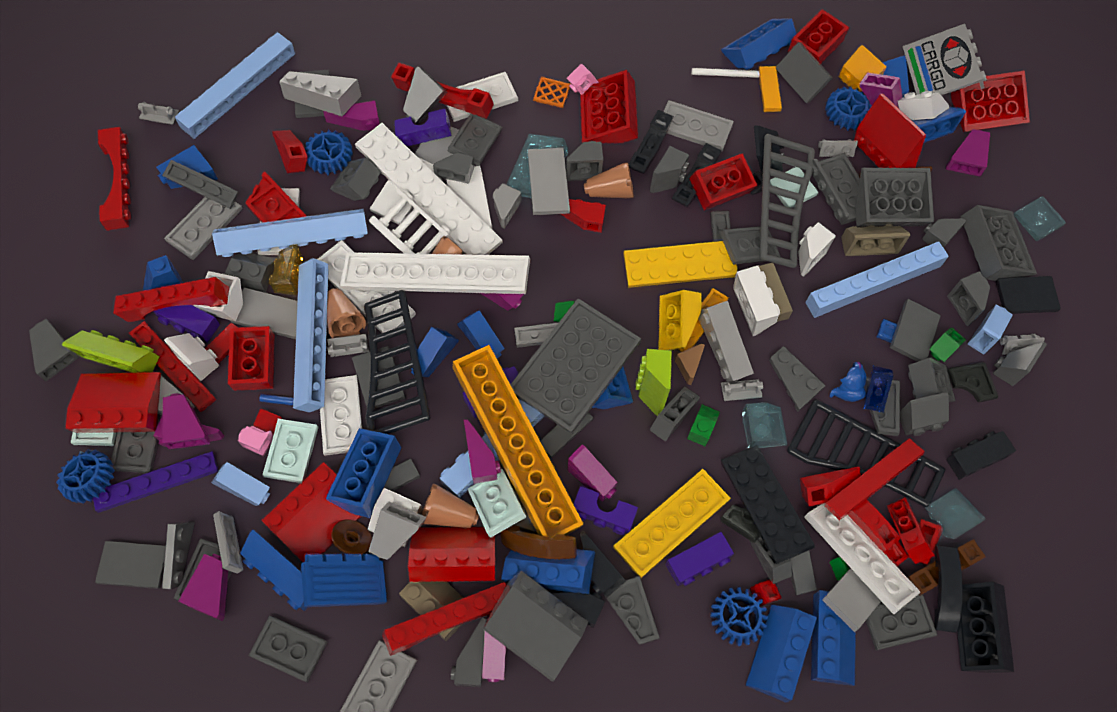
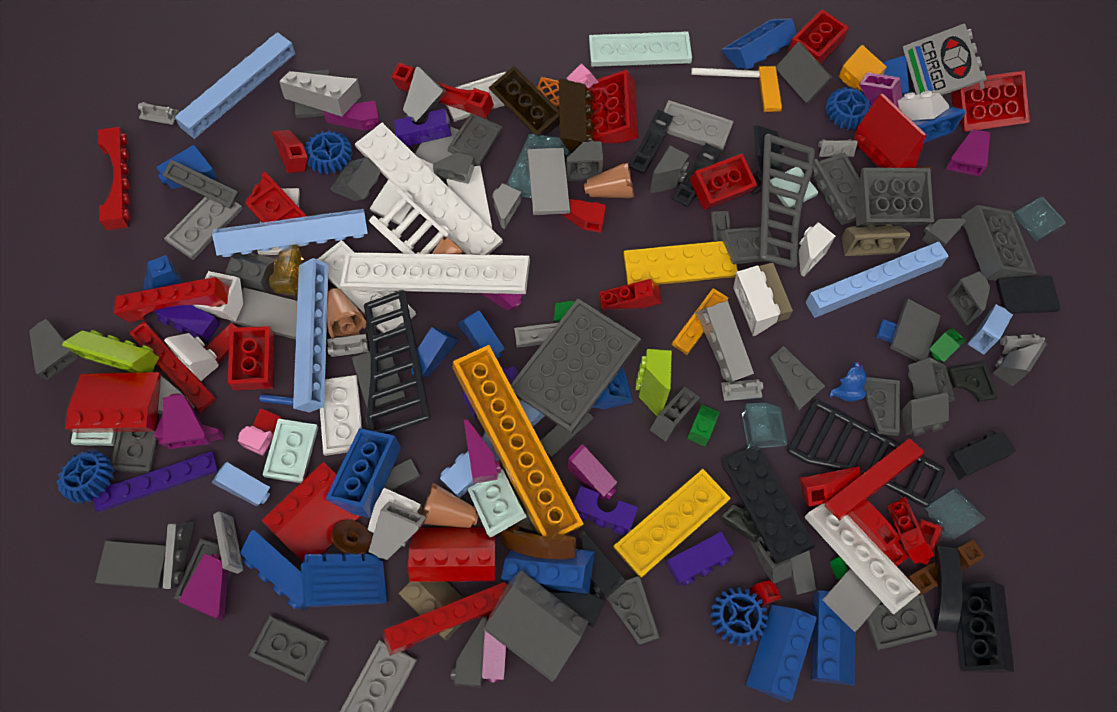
yellow slope [659,290,702,350] -> none
medium nougat slope [675,344,705,385] -> none
clear blue slope [864,366,893,413] -> none
none -> dark brown slope [489,66,560,137]
none -> dark brown slope [559,79,595,154]
none -> light aqua plate [589,32,692,67]
none -> red slope [600,278,661,310]

